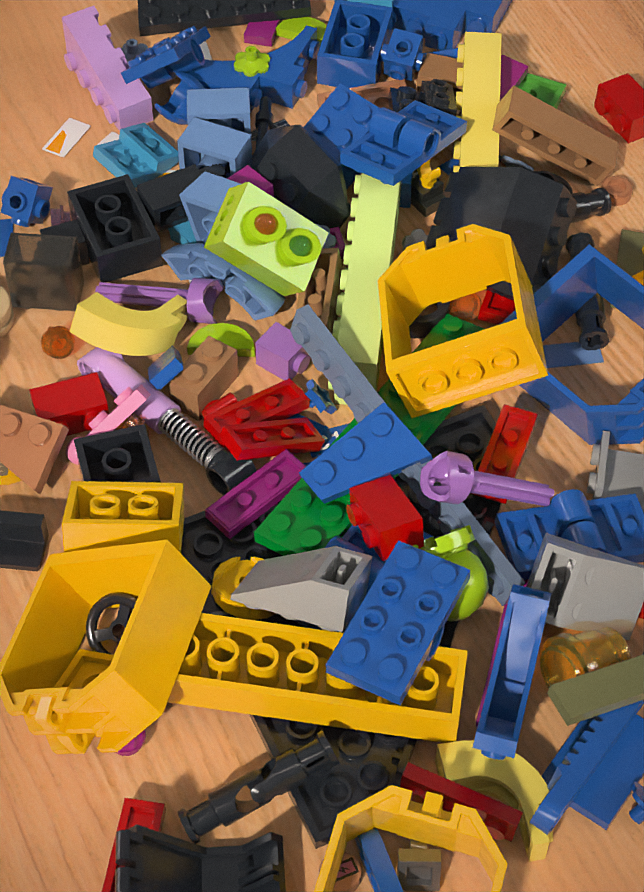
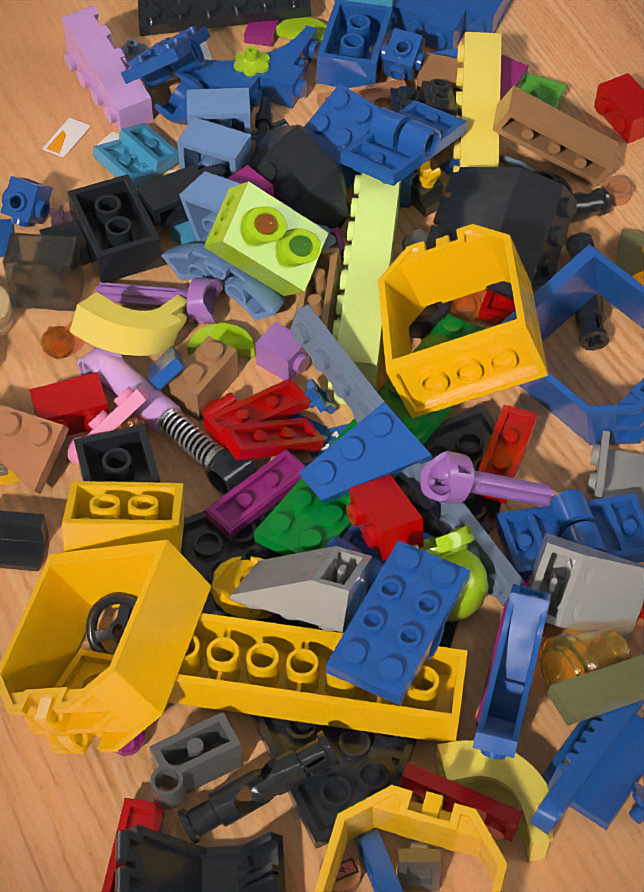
medium blue sticker [543,342,604,368] -> none
none -> dark grey hinge [149,712,243,809]

